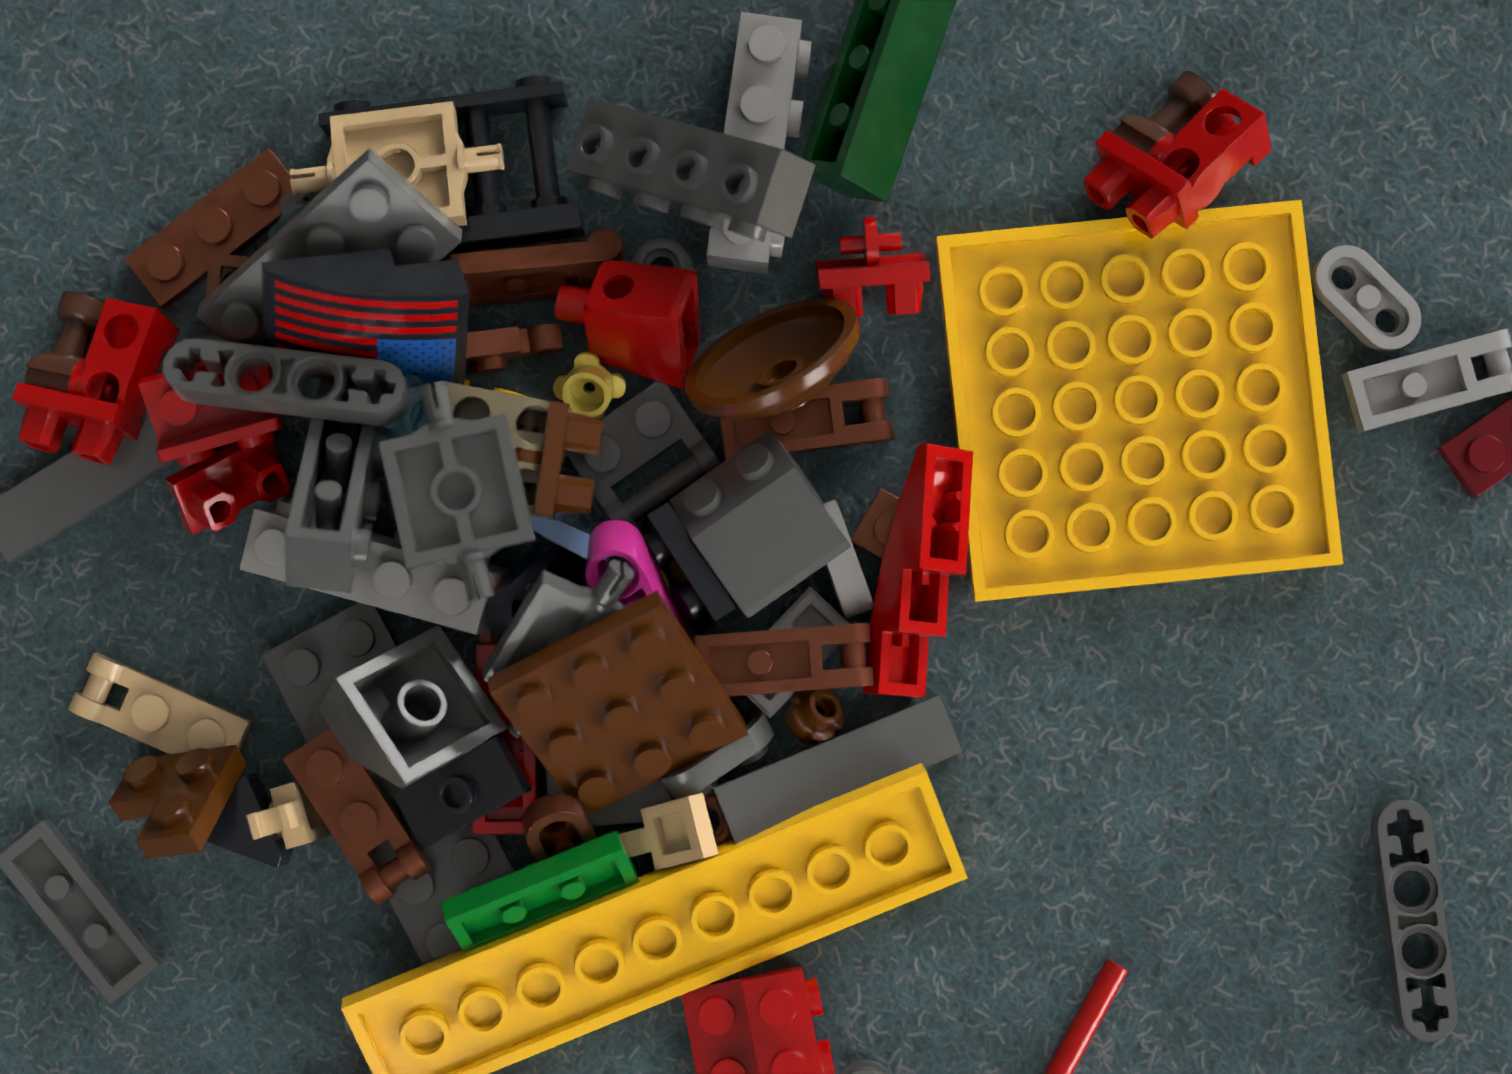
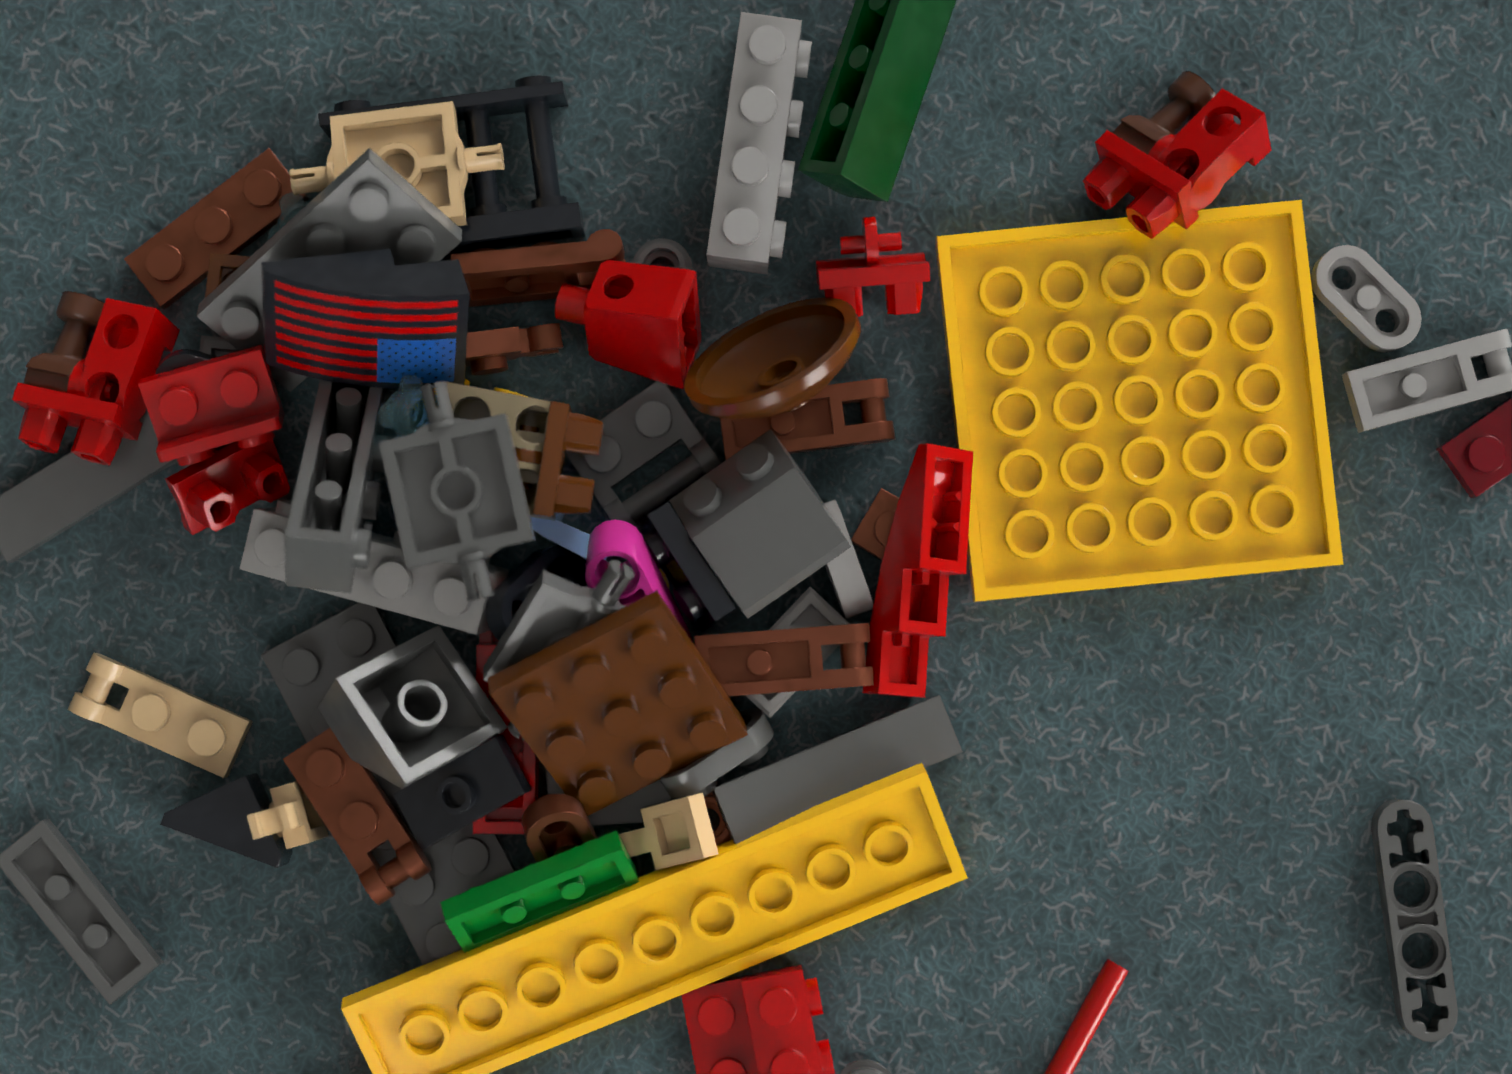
reddish brown plate [108,745,247,859] -> none
dark grey beam [163,339,411,426] -> none
light yellow plate [553,352,626,420] -> none
dark grey brick [566,98,816,242] -> none
reddish brown plate [785,689,845,743] -> none

